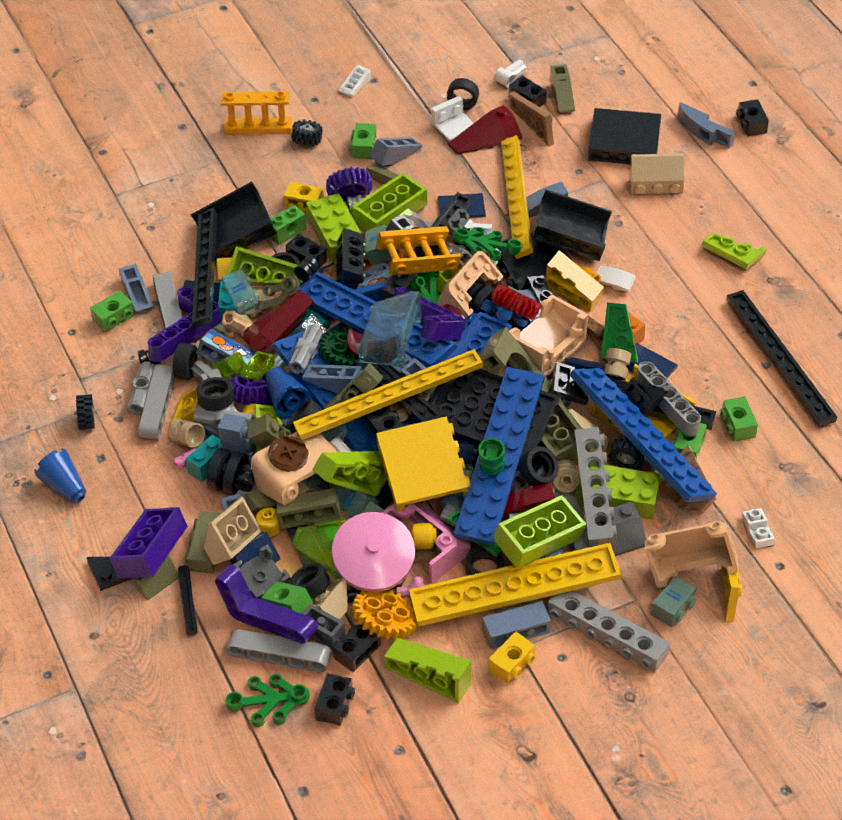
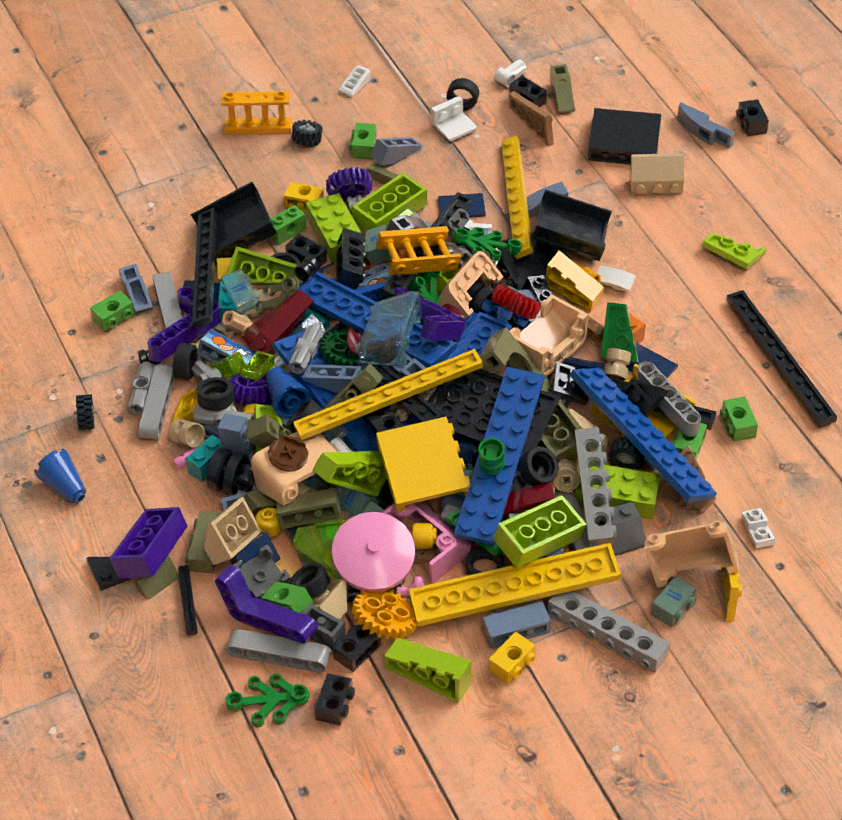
dark red wedge [448,105,523,155] -> none

